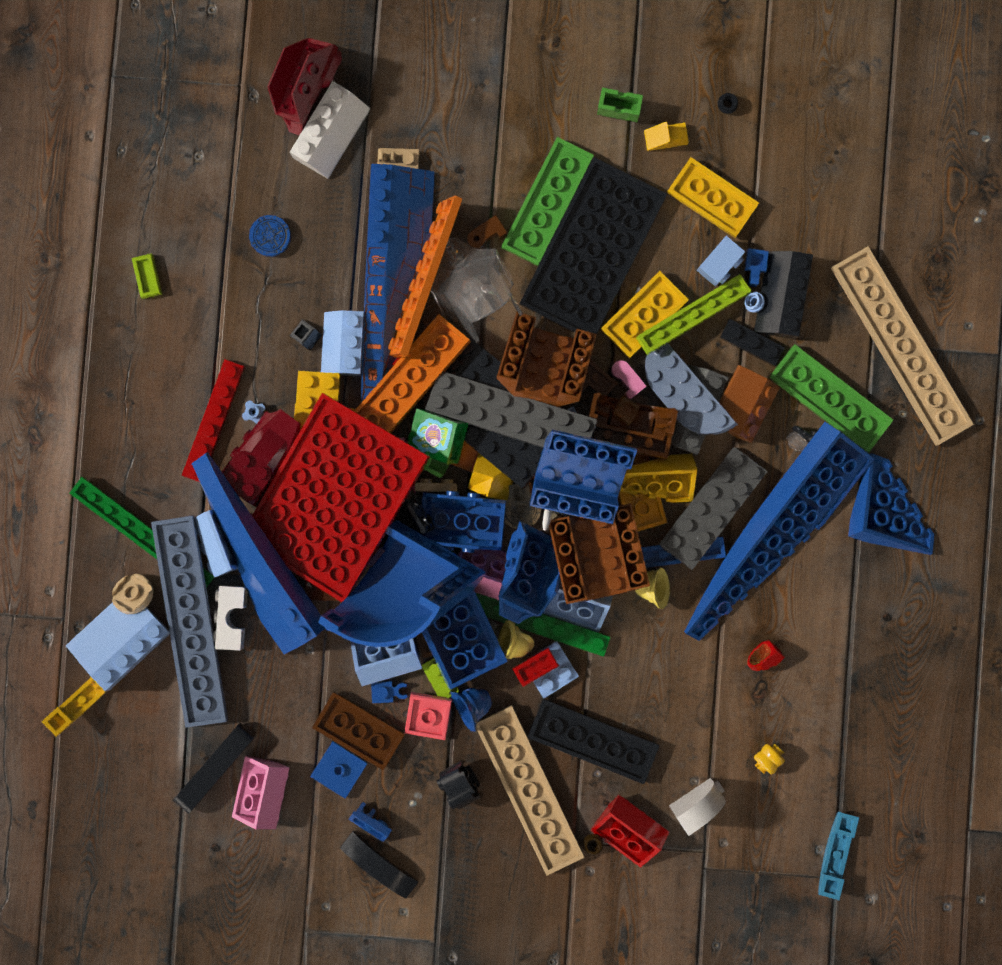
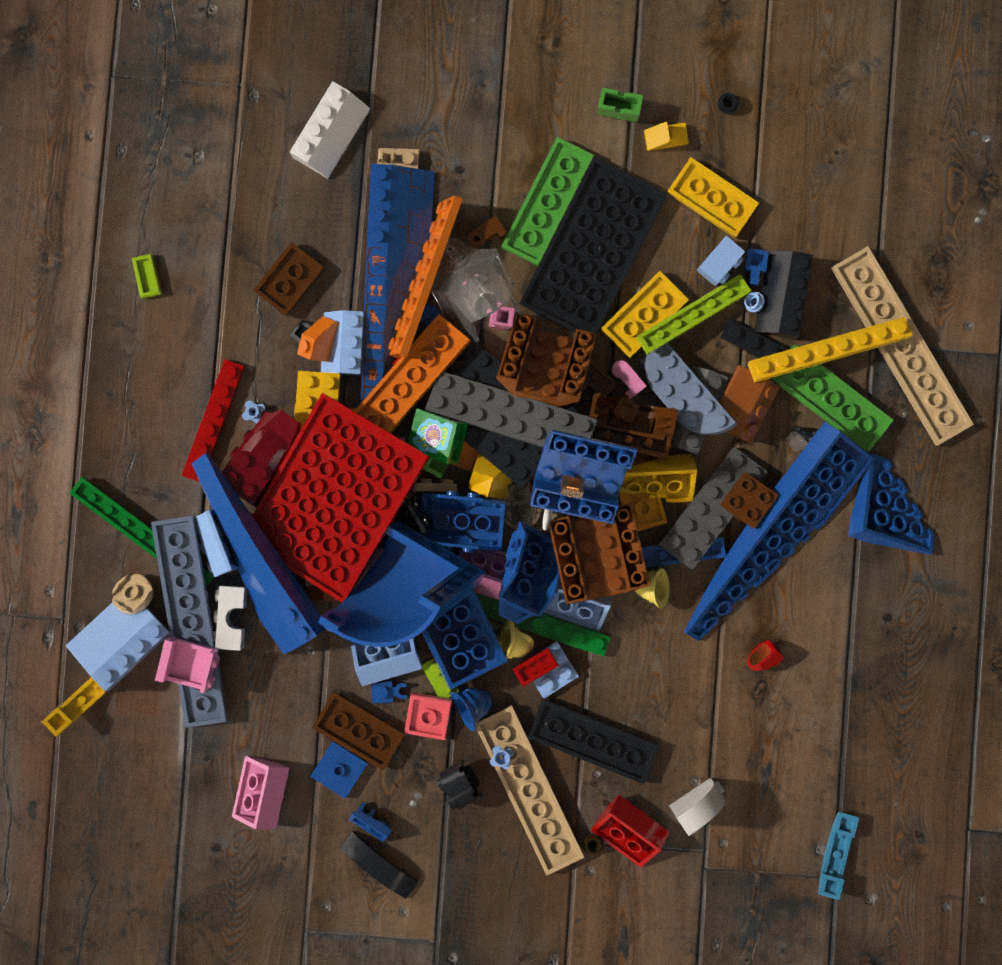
black beam [173,723,256,814] -> none
blue tile [249,215,291,257] -> none
dark red slope [267,38,342,136] -> none
yellow piece [754,744,785,774] -> none
none -> bright pink panel [155,636,220,693]
none -> reddish brown plate [253,242,325,317]
none -> orange slope [297,316,339,362]
none -> blue plate [419,303,441,327]
none -> bright pink leg [489,305,515,330]
none -> light blue plate [490,746,513,769]
none -> plate [561,475,584,499]
none -> reddish brown bracket [720,472,778,529]
none -> yellow plate [748,317,913,383]

